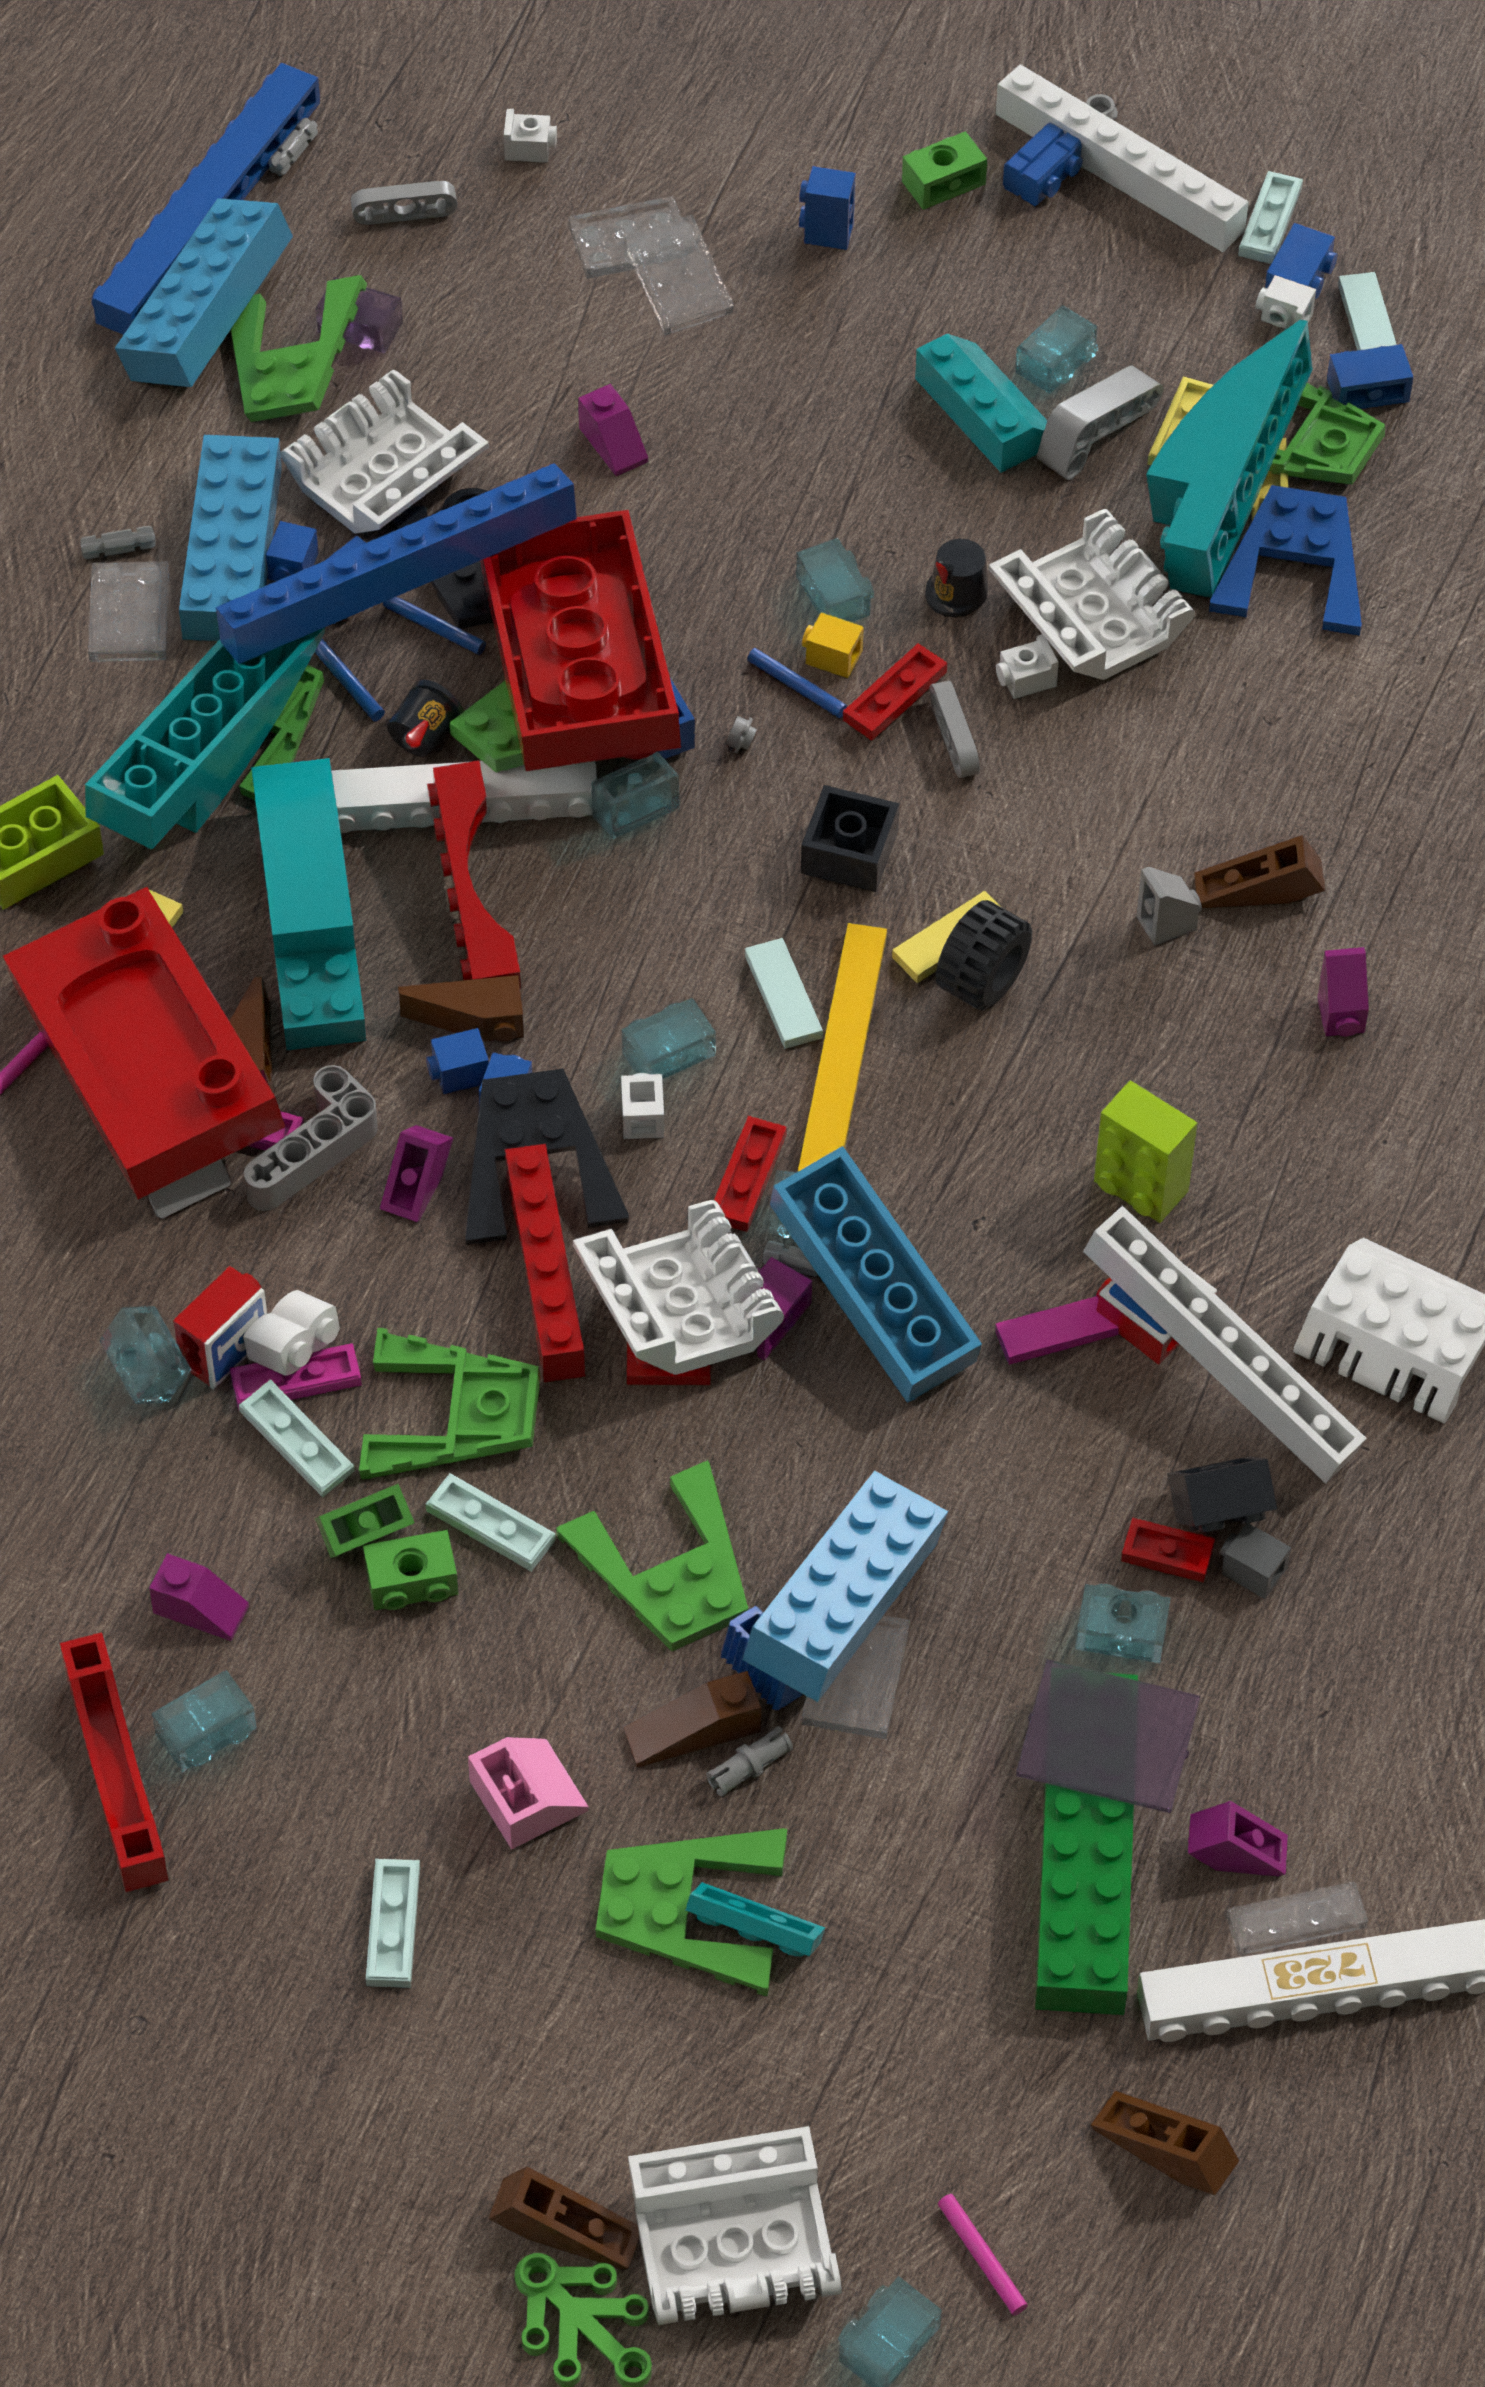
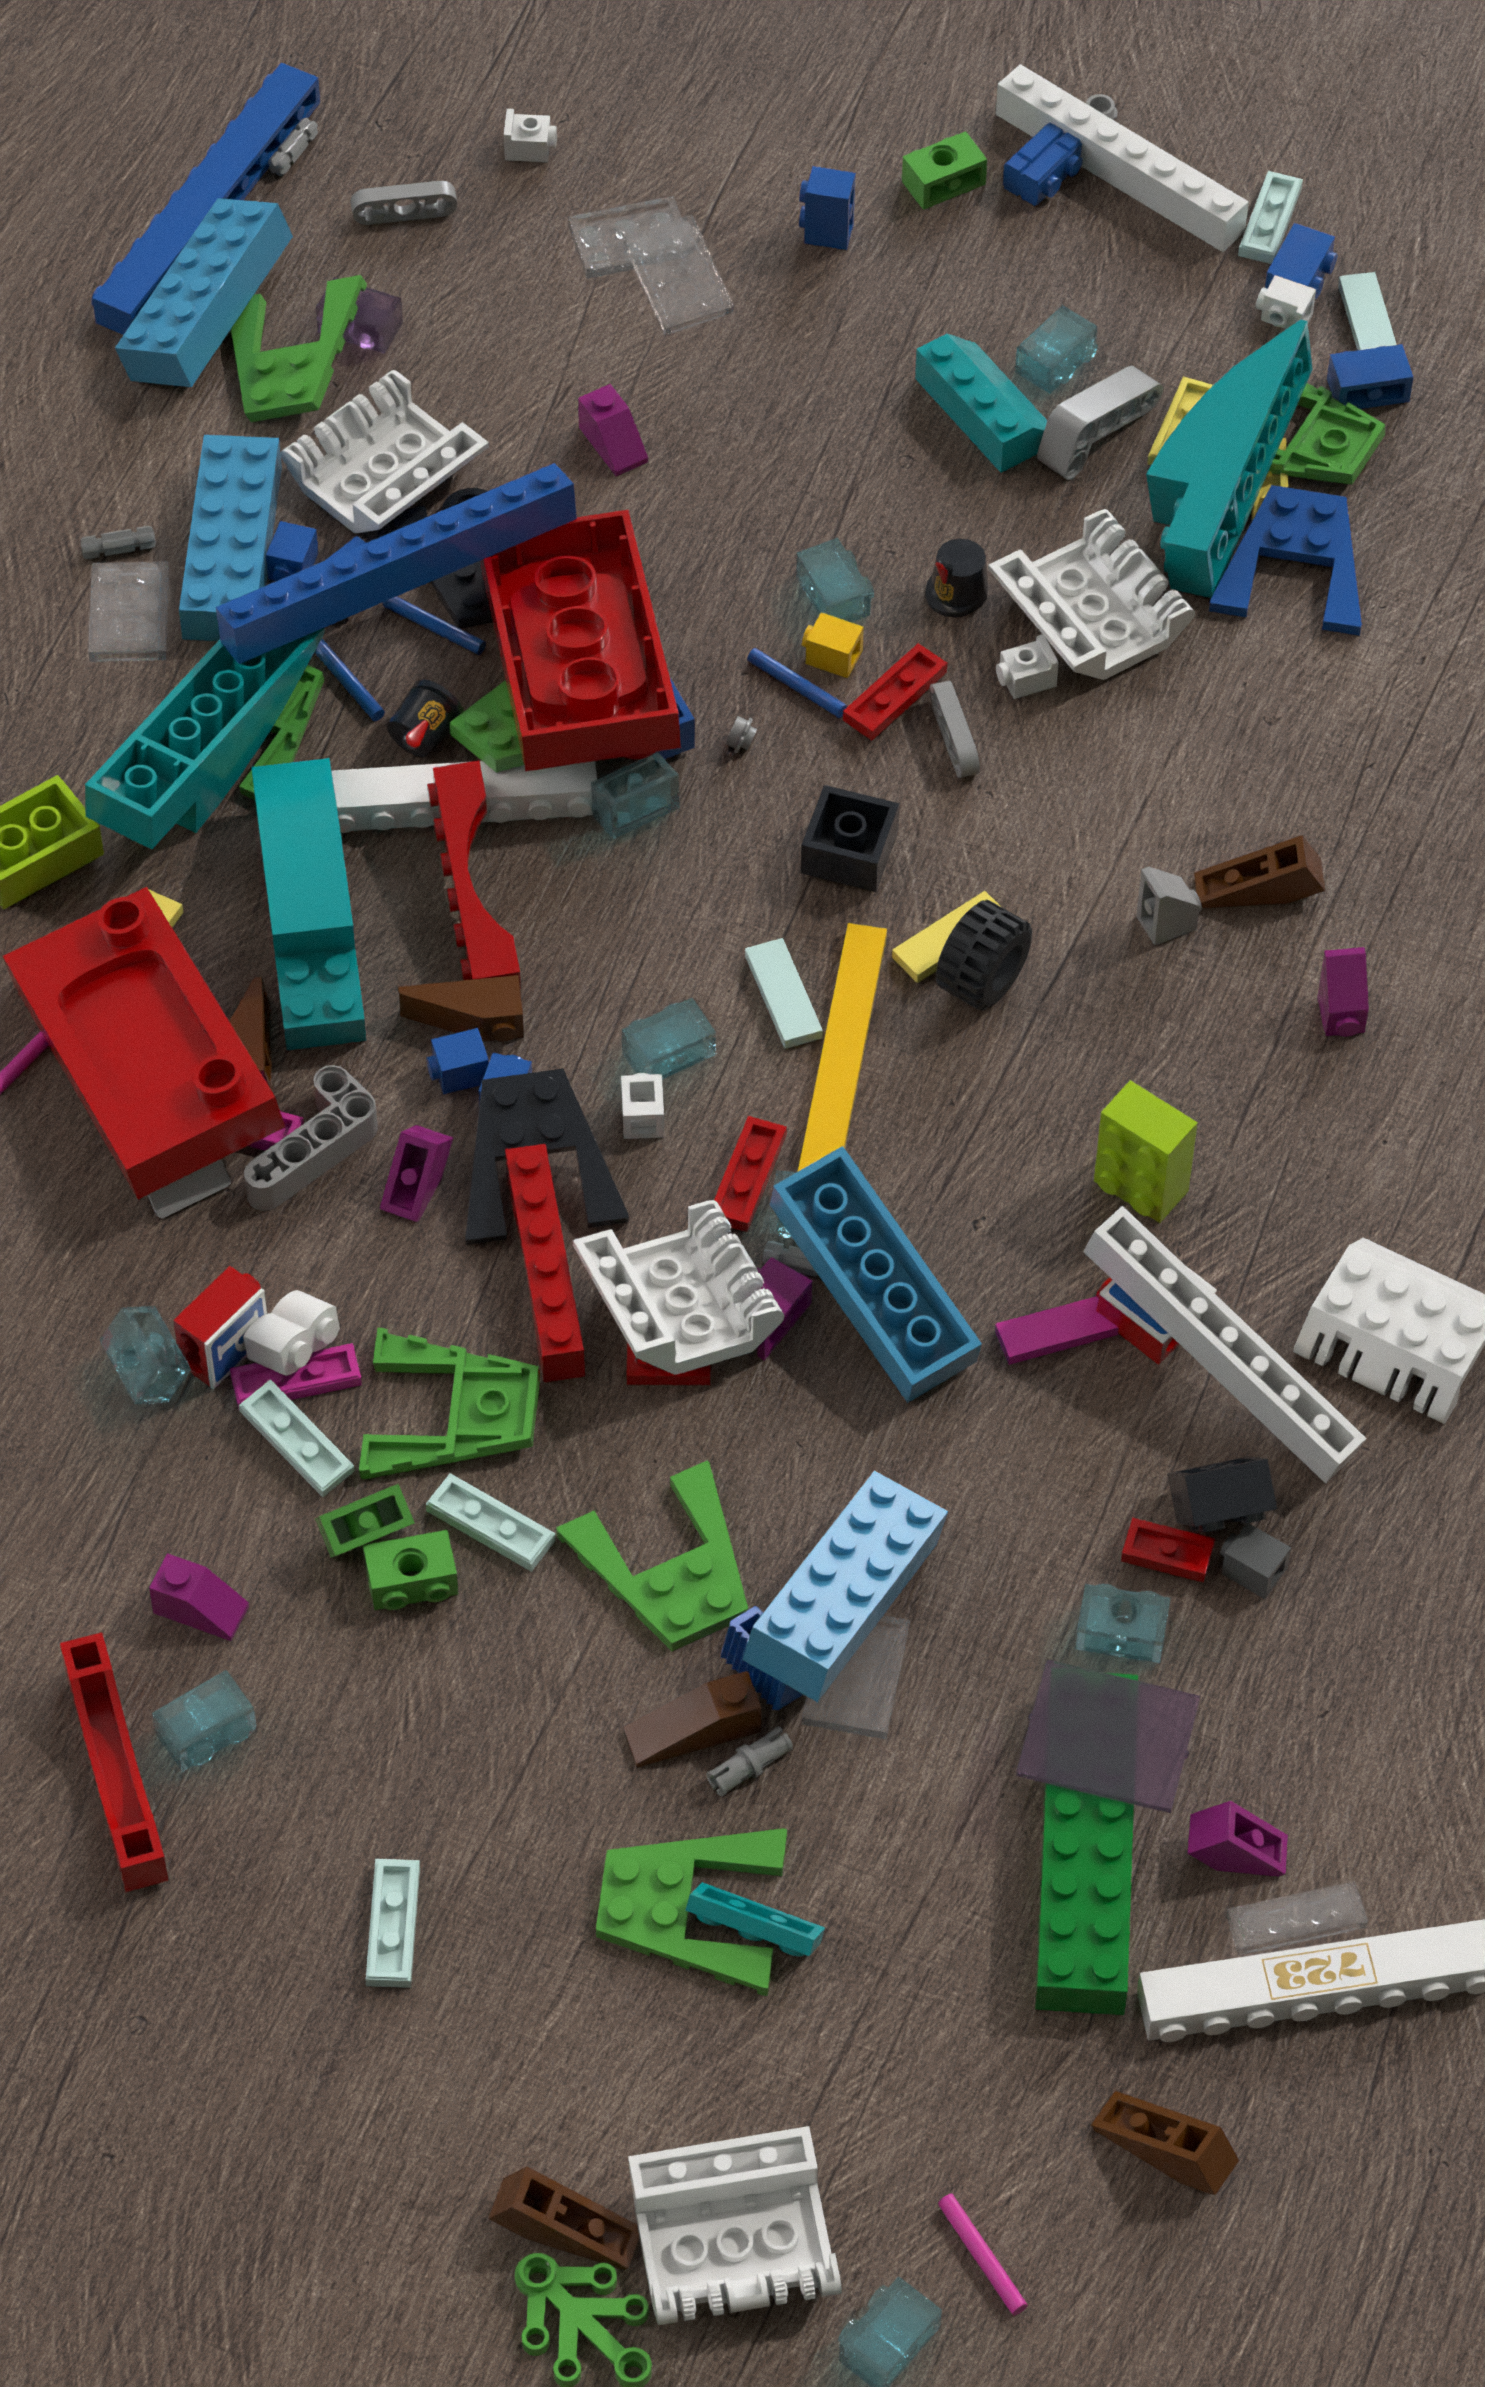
bright pink slope [468,1737,589,1850] -> none

